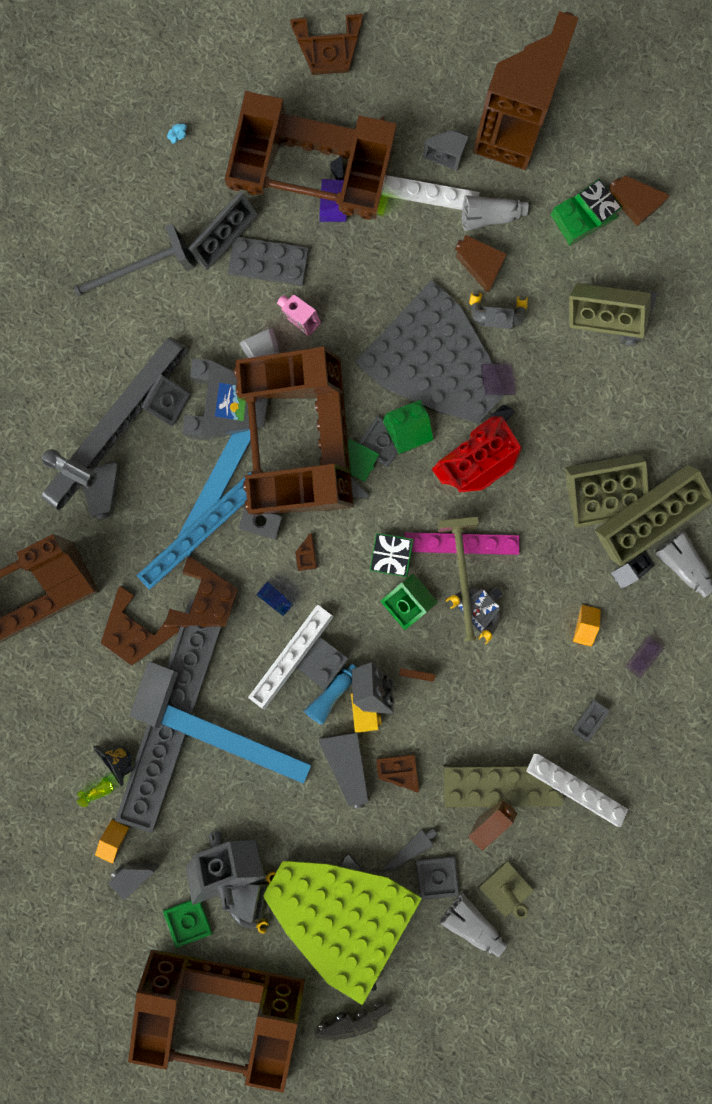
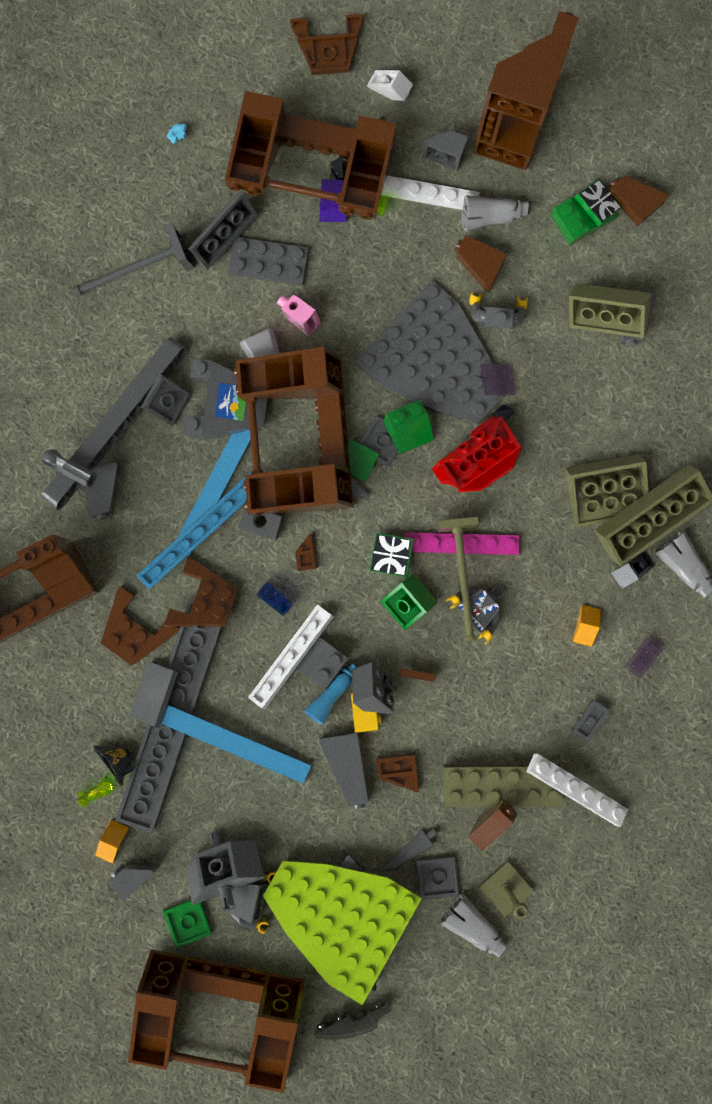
none -> white slope [367,70,413,101]

